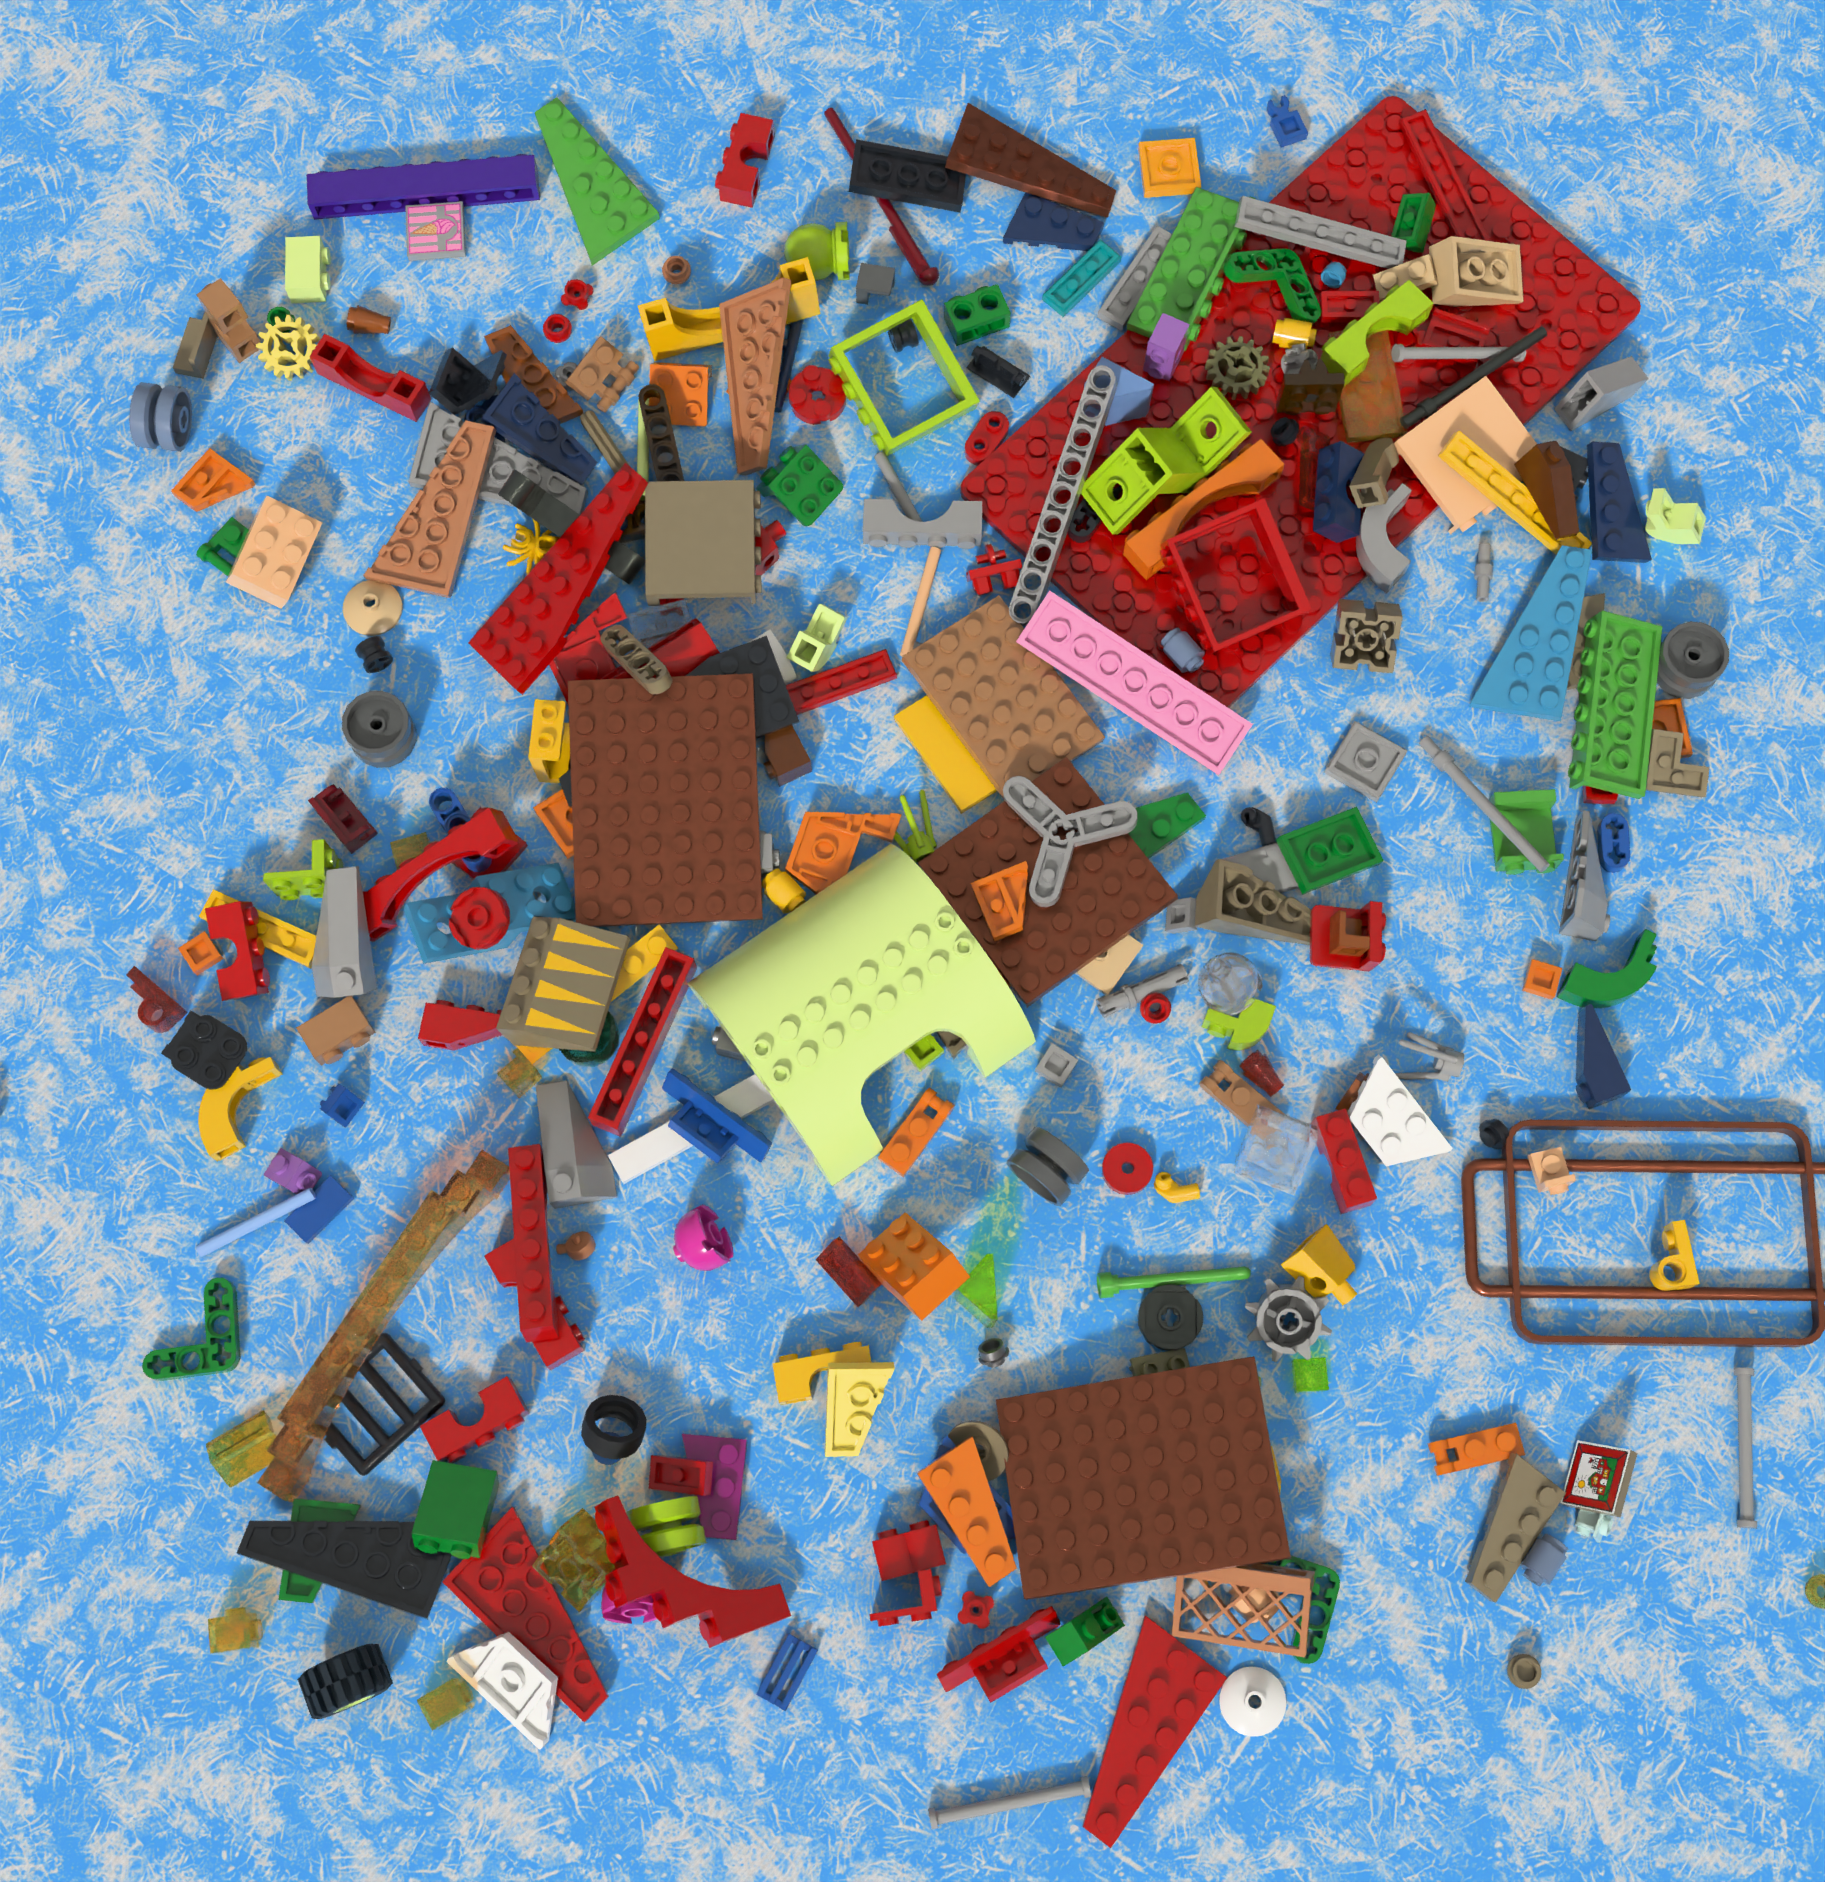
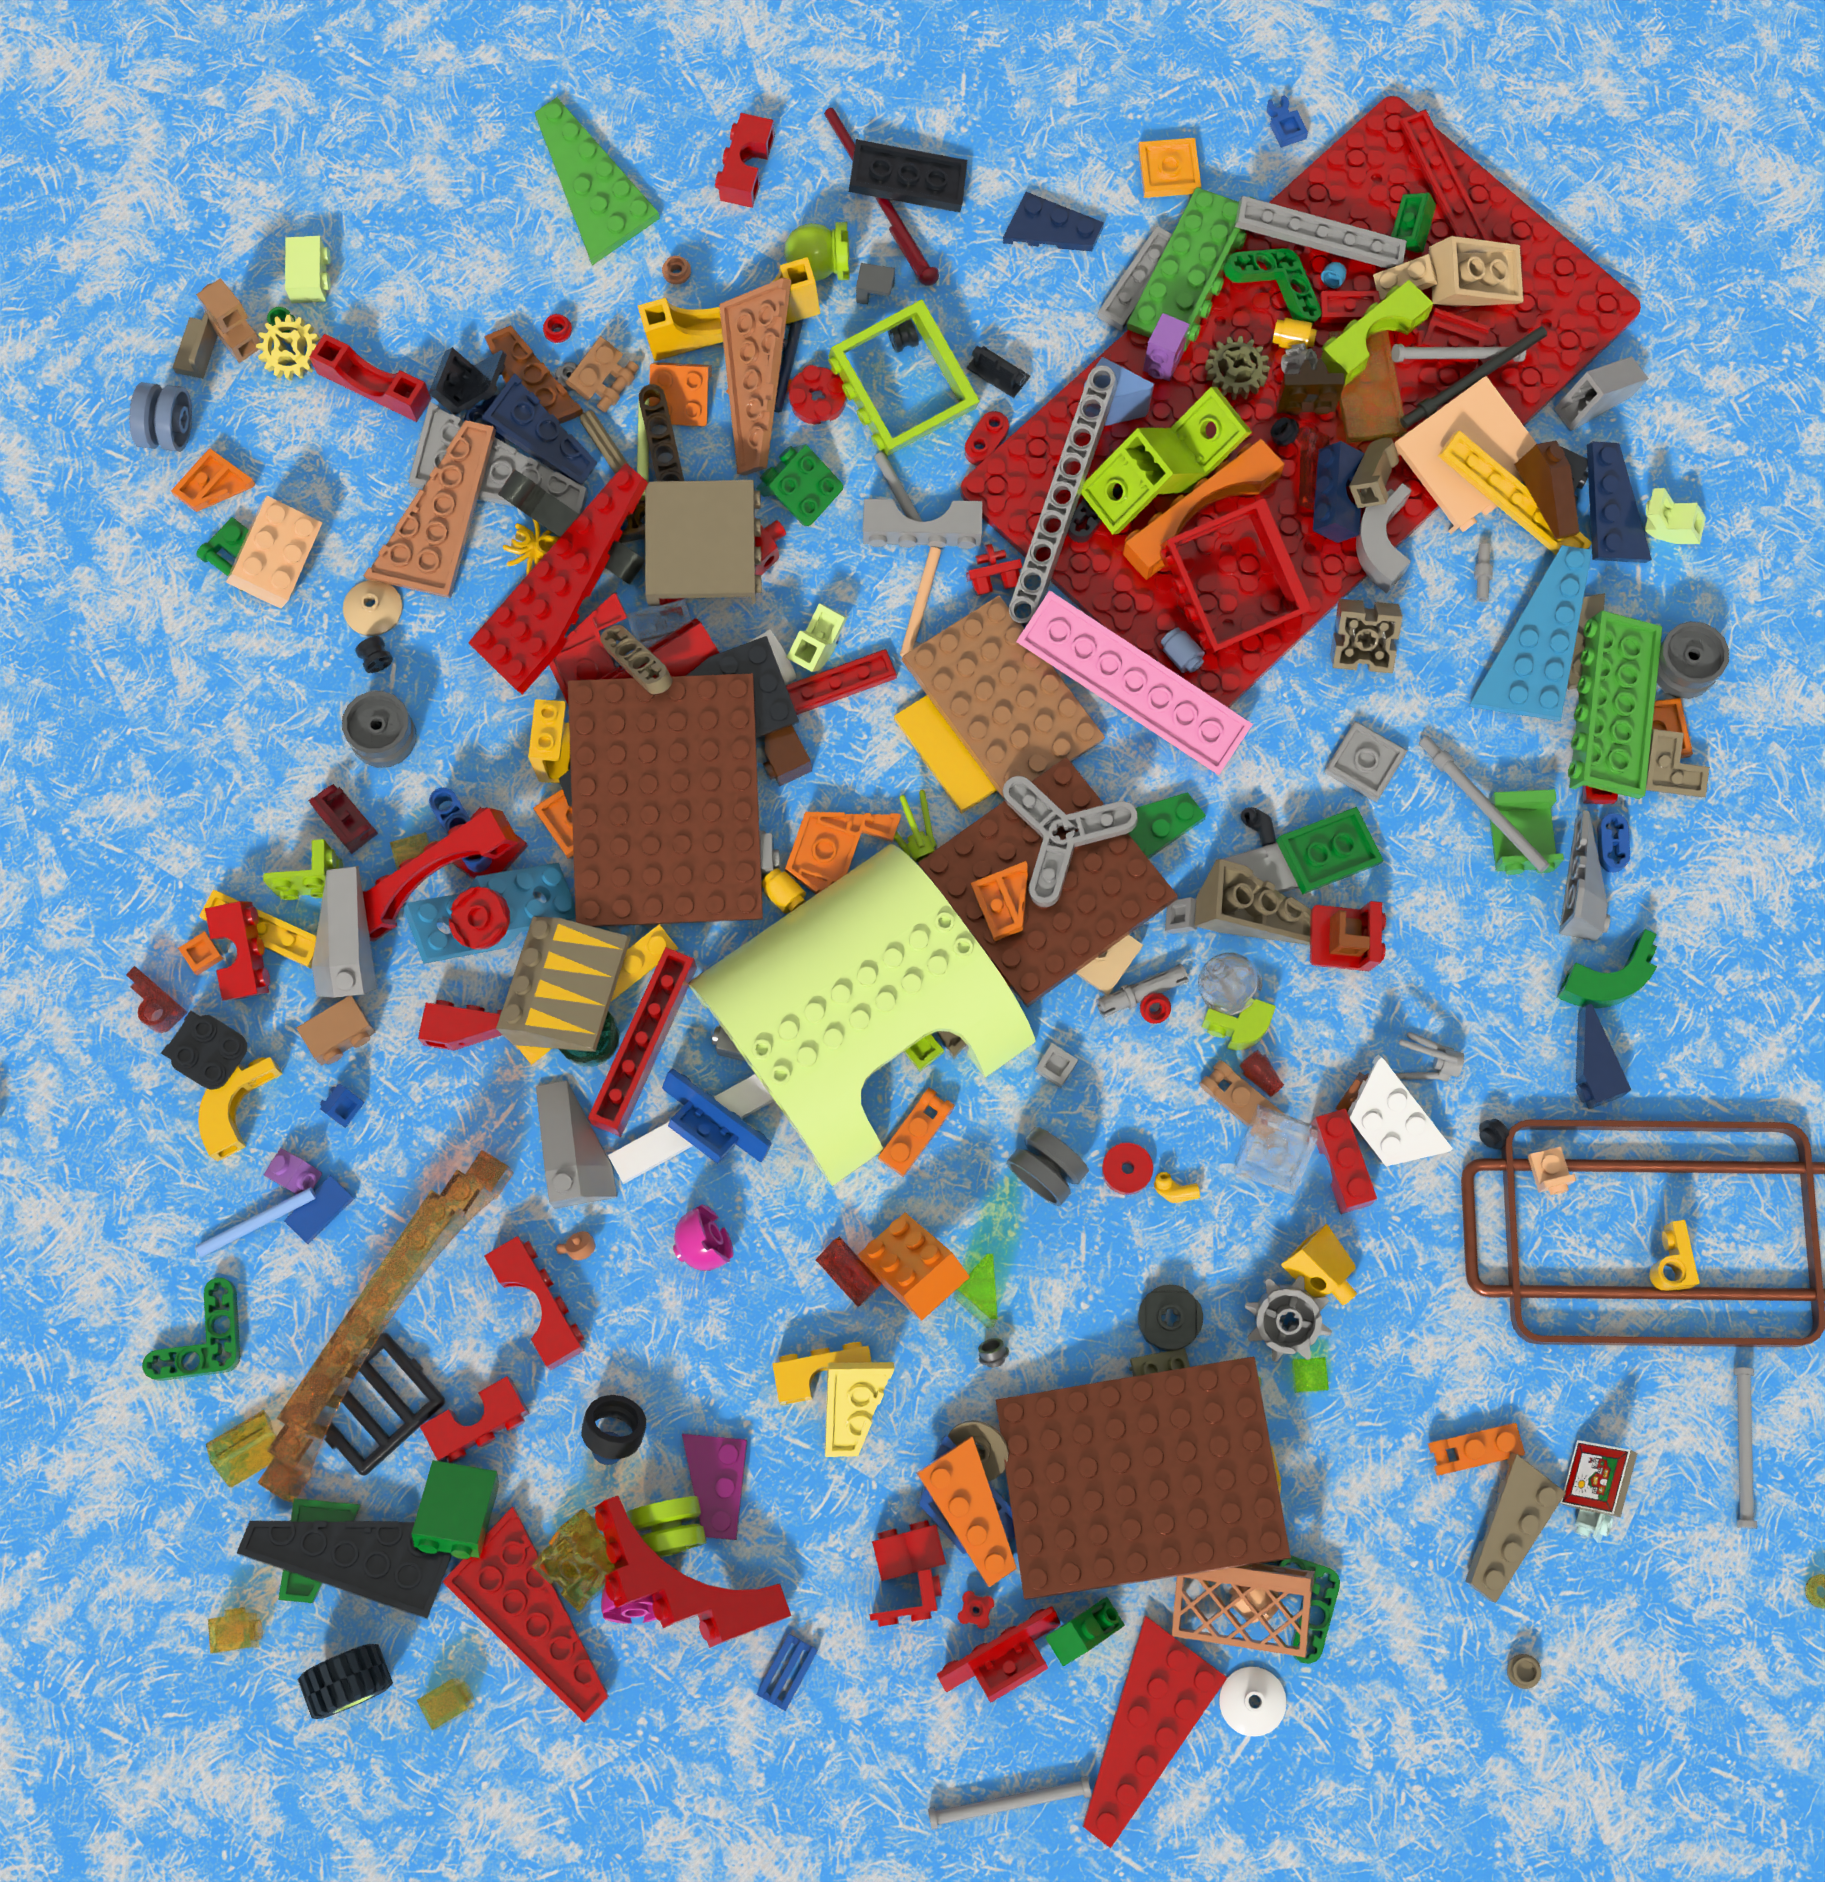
dark purple brick [306,154,540,220] -> none
dark orange cone [347,305,391,334] -> none
tile [406,201,466,261] -> none
white wing [446,1632,558,1750] -> none
clear yellow panel [497,1048,542,1098] -> none
red arch [508,1144,559,1343] -> none
red plate [561,279,594,310] -> none
red plate [648,1455,713,1496] -> none
green brick [944,284,1011,346] -> none
copper wing [945,103,1116,218] -> none
teal tile [1042,239,1121,317] -> none
bright green piece [1097,1266,1251,1299] -> none
sand blue brick [1521,1534,1568,1586] -> none
orange plate [1522,959,1562,1000] -> none

